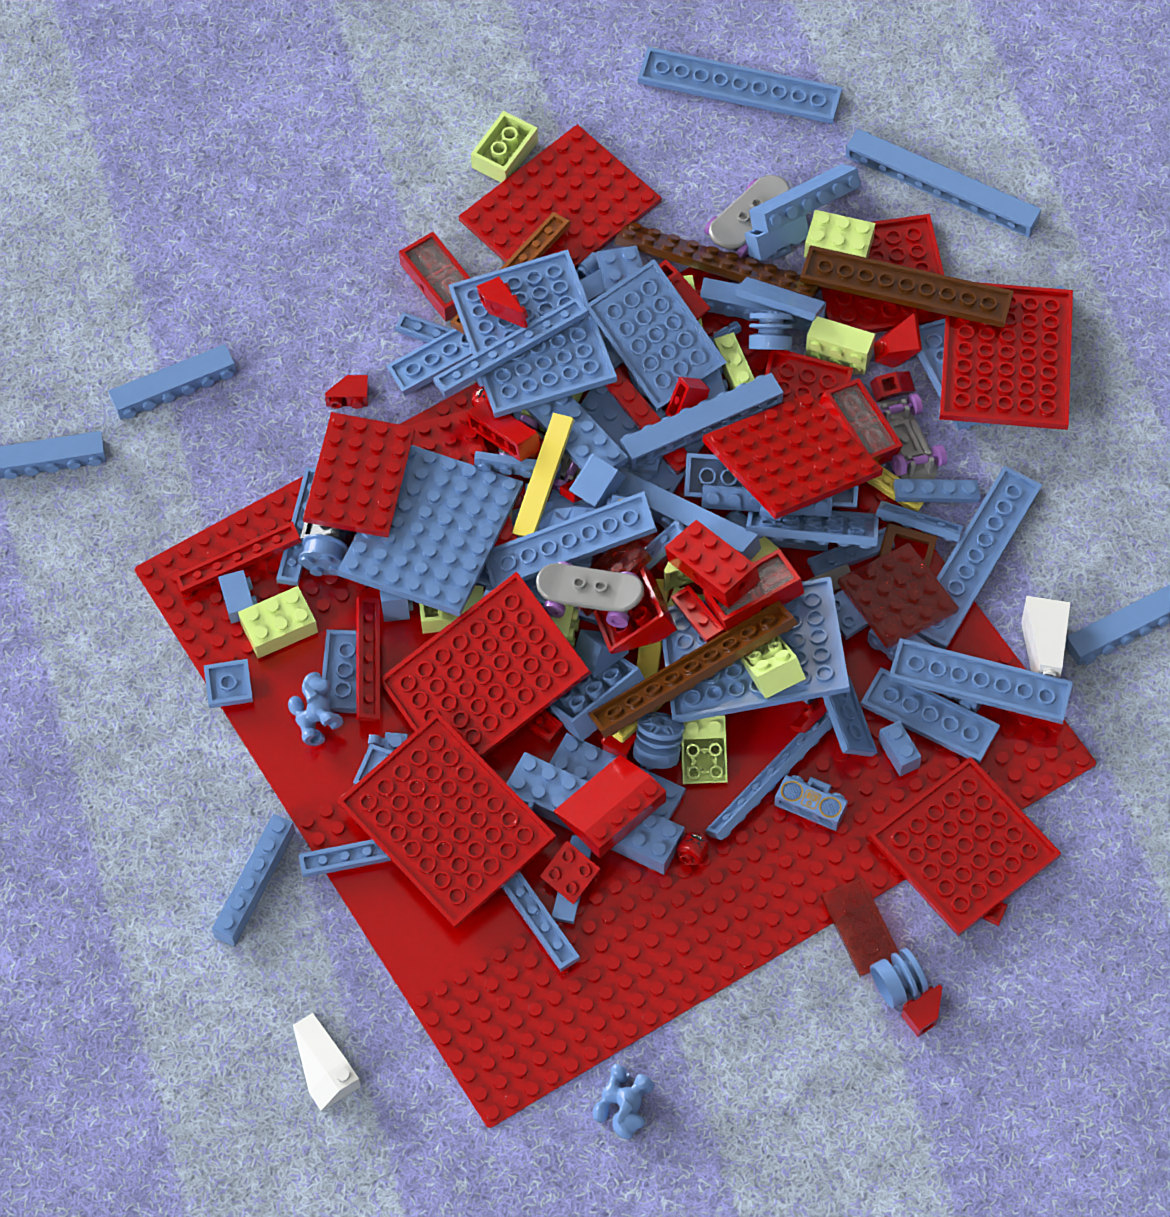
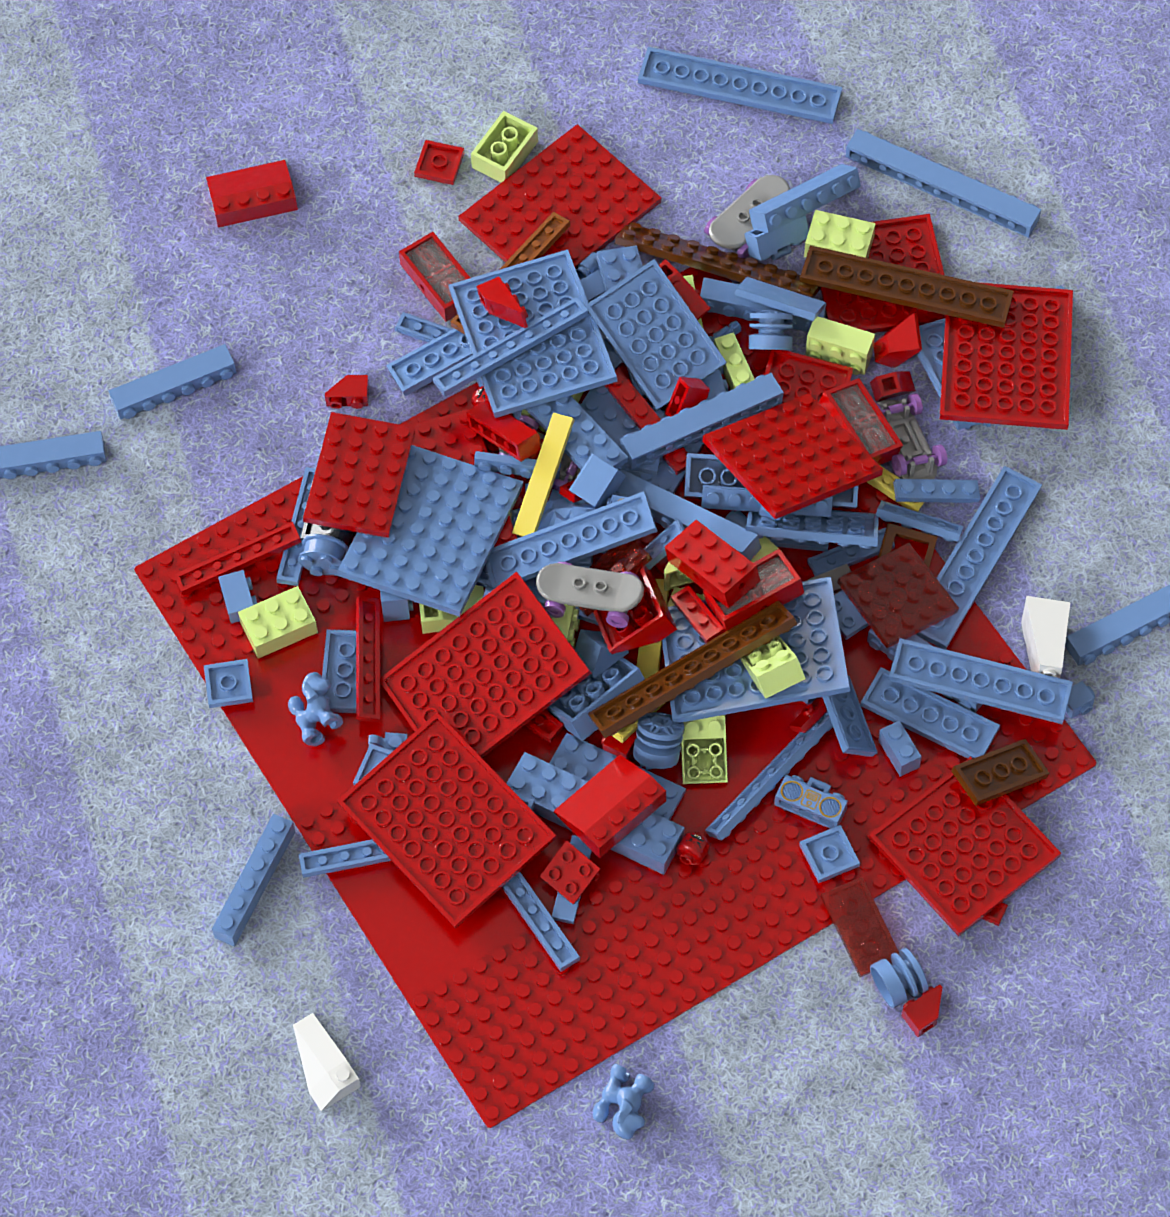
none -> red slope [206,160,298,228]
none -> red plate [414,140,465,185]
none -> medium blue plate [799,825,860,883]
none -> reddish brown plate [952,739,1050,806]
none -> medium blue brick [1066,681,1095,719]

